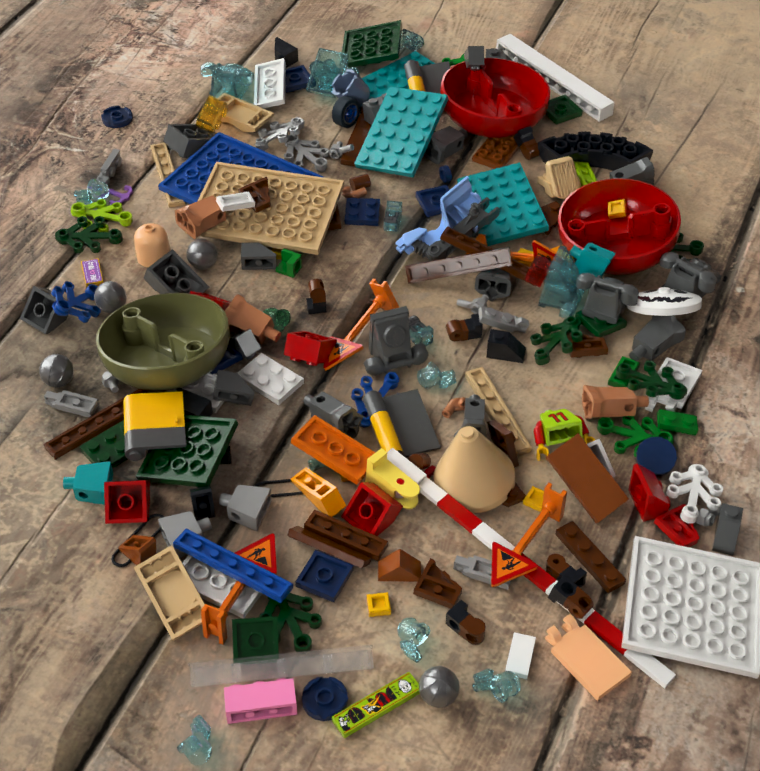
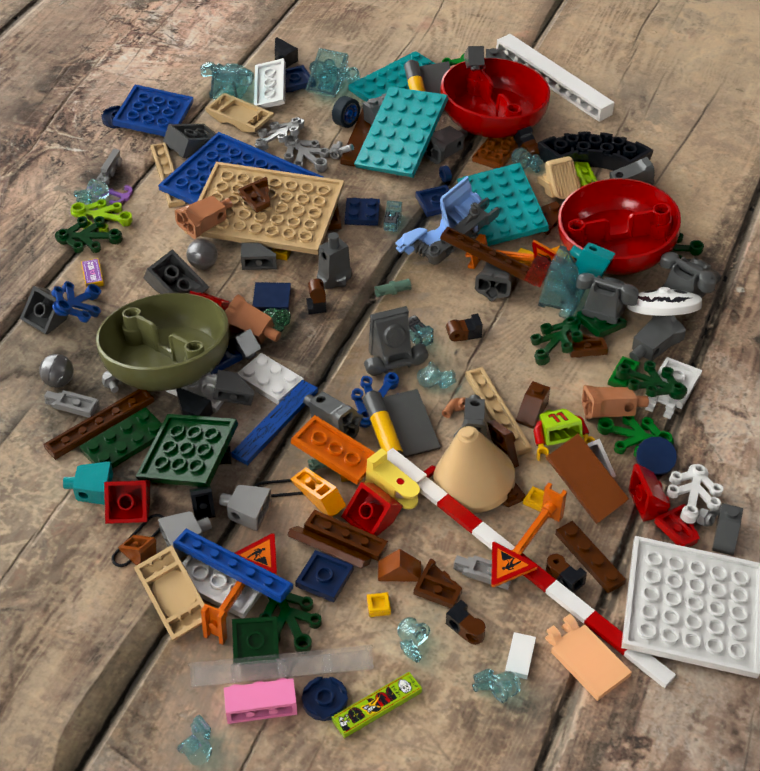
flat silver piece [94,281,127,313] -> none
door [123,391,186,461] -> none
light nougat cylinder [134,223,171,268] -> none
clear yellow brick [196,95,228,133] -> none
white tile [216,192,255,212] -> none
green panel [276,249,302,278] -> none
red slope [284,331,337,366] -> none
orange piece [323,279,399,371] -> none
sand blue cylinder [331,69,370,107] -> none
dark green plate [340,20,402,69] -> none
nougat arm [342,186,367,198] -> none
reddish brown piece [349,173,371,191] -> none
clear light blue leg [400,29,424,52] -> none
tile [405,247,513,284] -> none
reddish brown piece [408,453,431,470] -> none
flat silver piece [419,666,460,708] -> none
light grey piece [457,294,489,314] -> none
light grey hinge [478,306,529,333] -> none
black slope [486,329,526,363] -> none
dark green plate [546,95,583,125] -> none
leg [548,575,594,619] -> none
yellow tile [608,199,626,219] -> none
green plate [657,409,698,435] -> none
none -> blue plate [112,84,194,137]
none -> blue tile [231,380,318,466]
none -> dark blue tile [252,282,291,312]
none -> dark grey piece [316,232,352,289]
none -> sand green pin [375,278,412,297]
none -> clear light blue piece [511,148,543,173]
none -> reddish brown slope [516,381,550,429]

